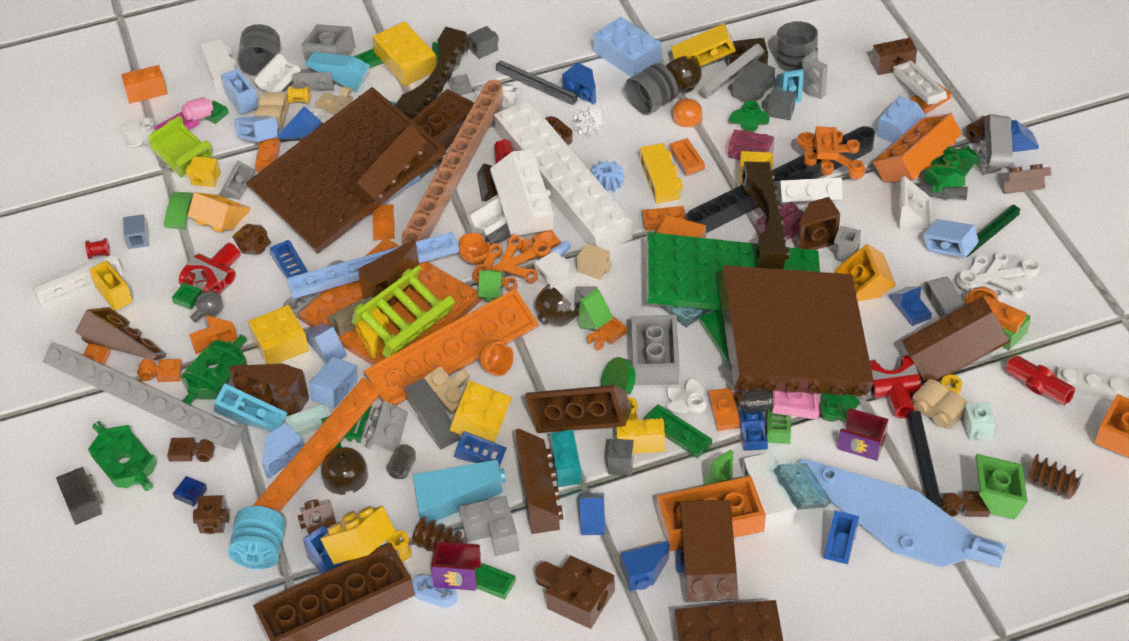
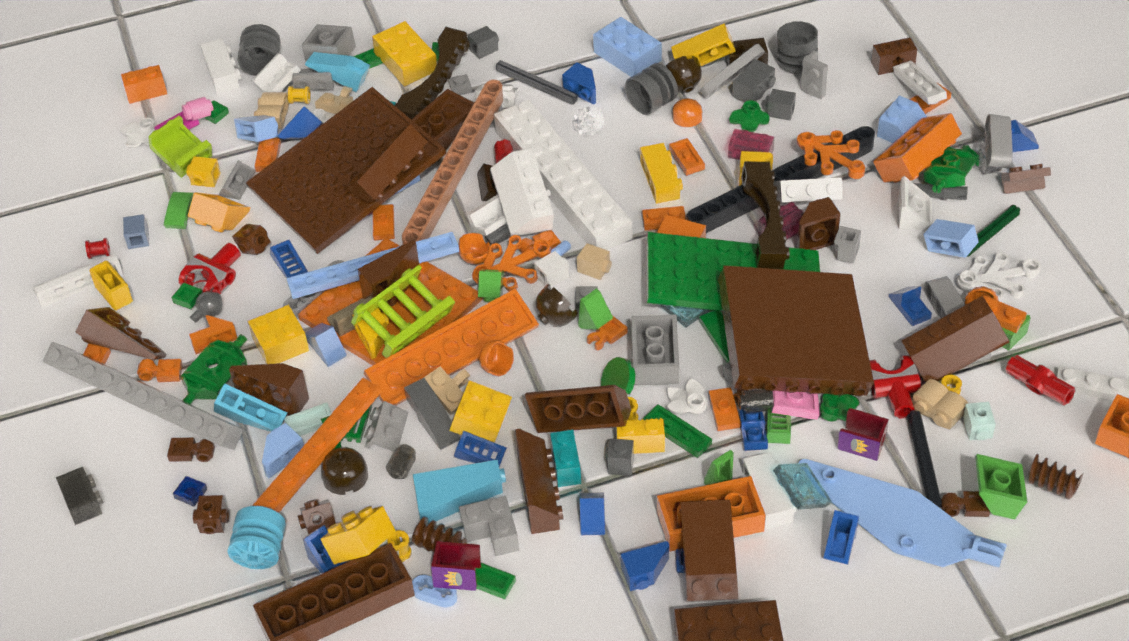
green plate [88,421,157,491] -> none
light blue brick [221,68,258,114] -> none
light blue brick [309,357,357,408] -> none
reddish brown brick [535,555,615,629] -> none
reddish brown beam [545,116,573,145] -> none
light blue gear [590,160,624,192] -> none
medium azure slope [776,69,803,103] -> none
orange plate [815,126,839,160] -> none
light orange slope [835,244,896,301] -> none
reddish brown brick [966,115,988,142] -> none

